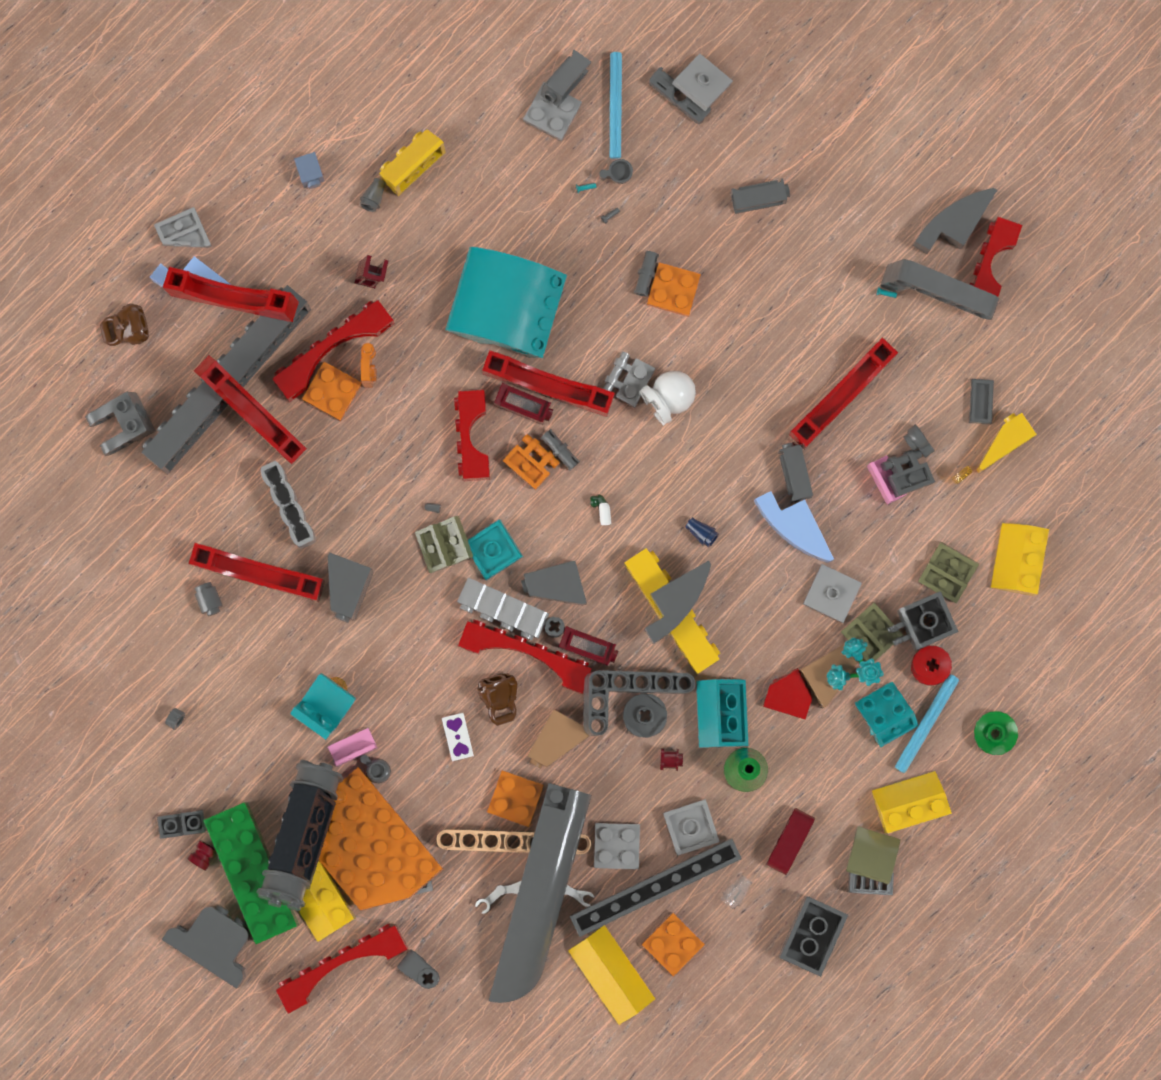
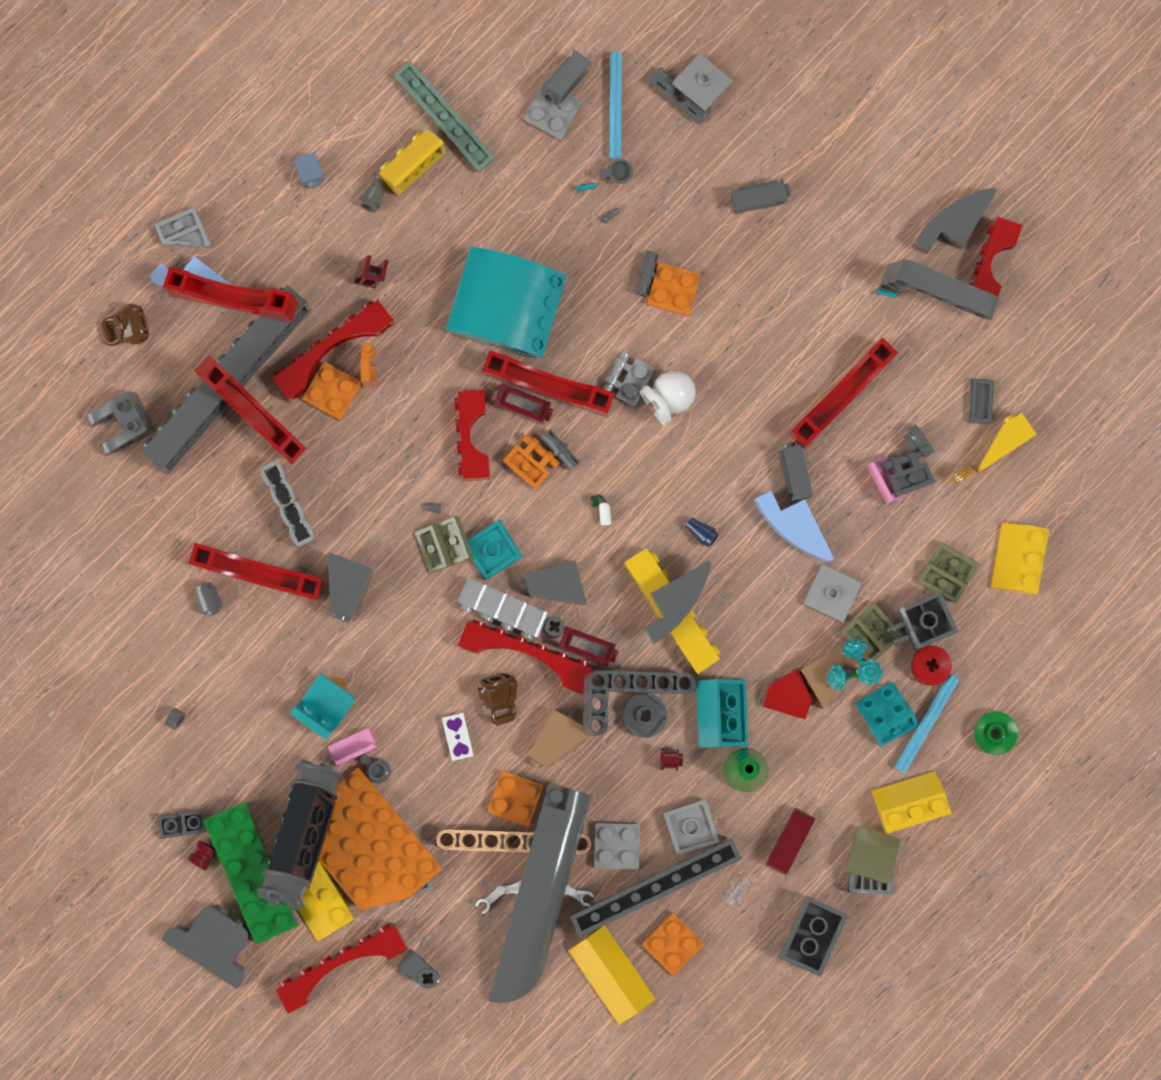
none -> sand green plate [394,61,495,173]

